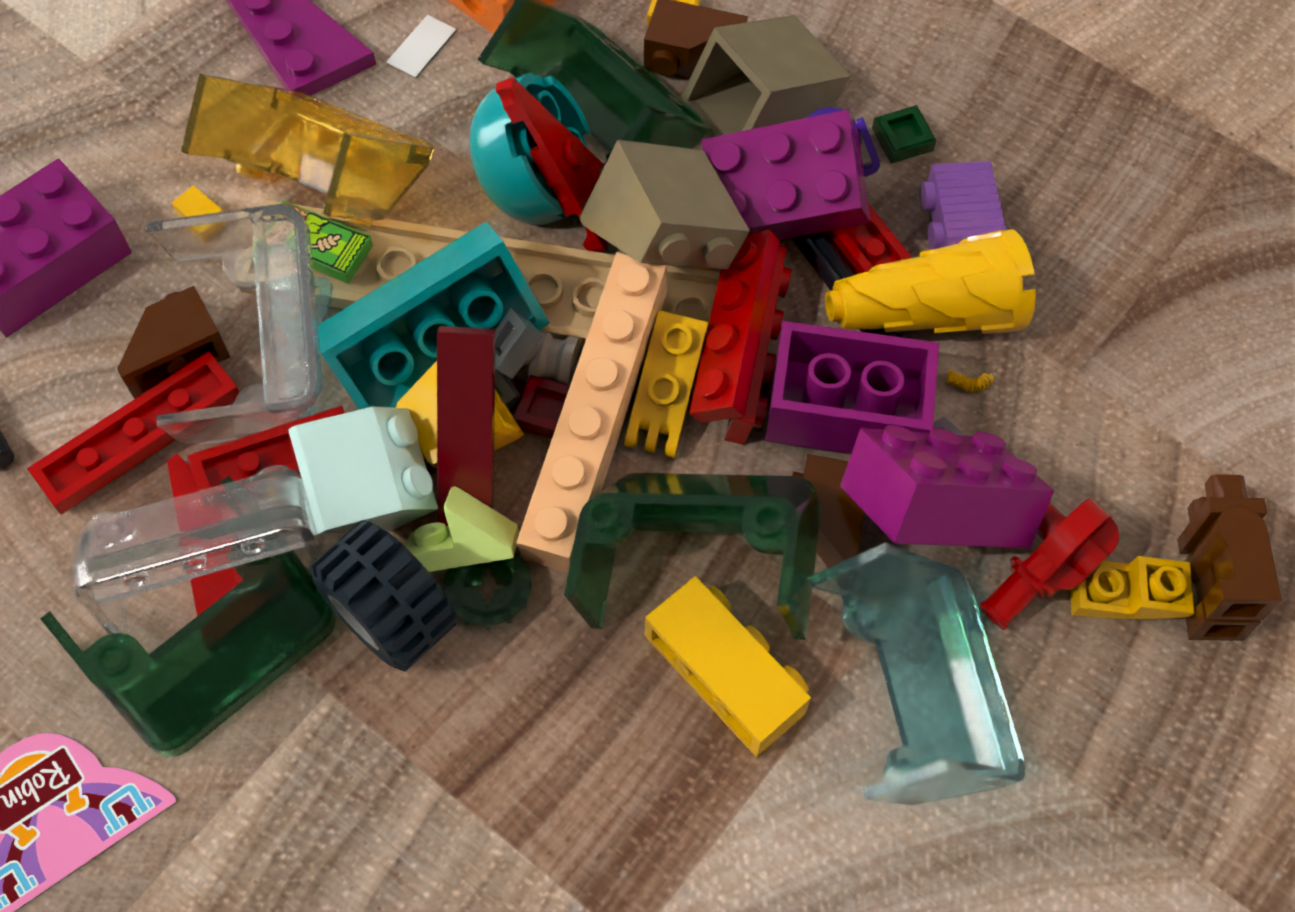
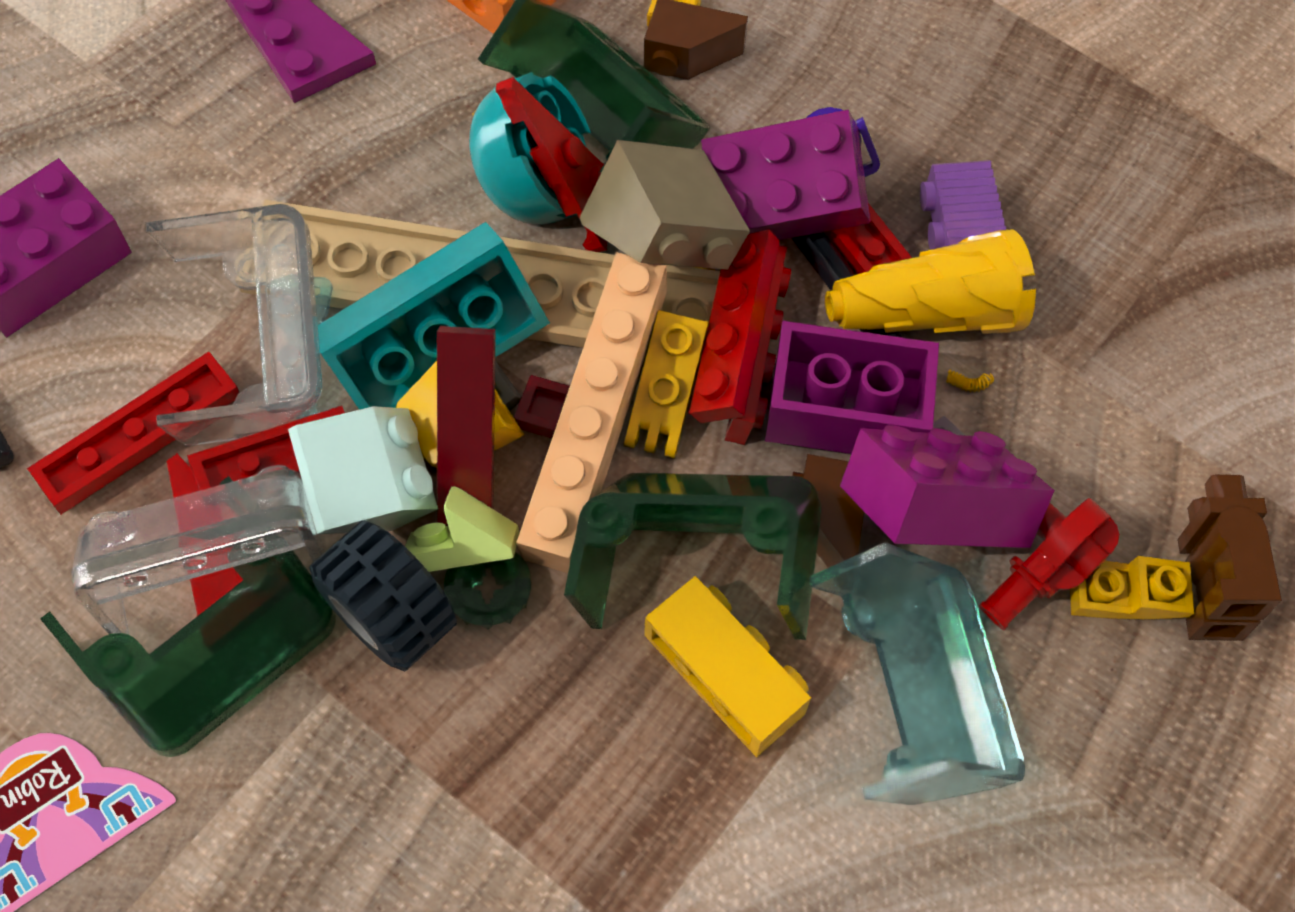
reddish brown slope [117,286,230,399] -> none
yellow piece [171,185,226,237] -> none
clear yellow windscreen [181,74,434,227] -> none
tile [258,200,373,284] -> none
white sticker [386,14,456,77] -> none
dark grey plate [495,308,543,379] -> none
light grey wheel [528,330,581,386] -> none
dark tan slope [679,15,851,138] -> none
dark green tile [872,105,937,164] -> none

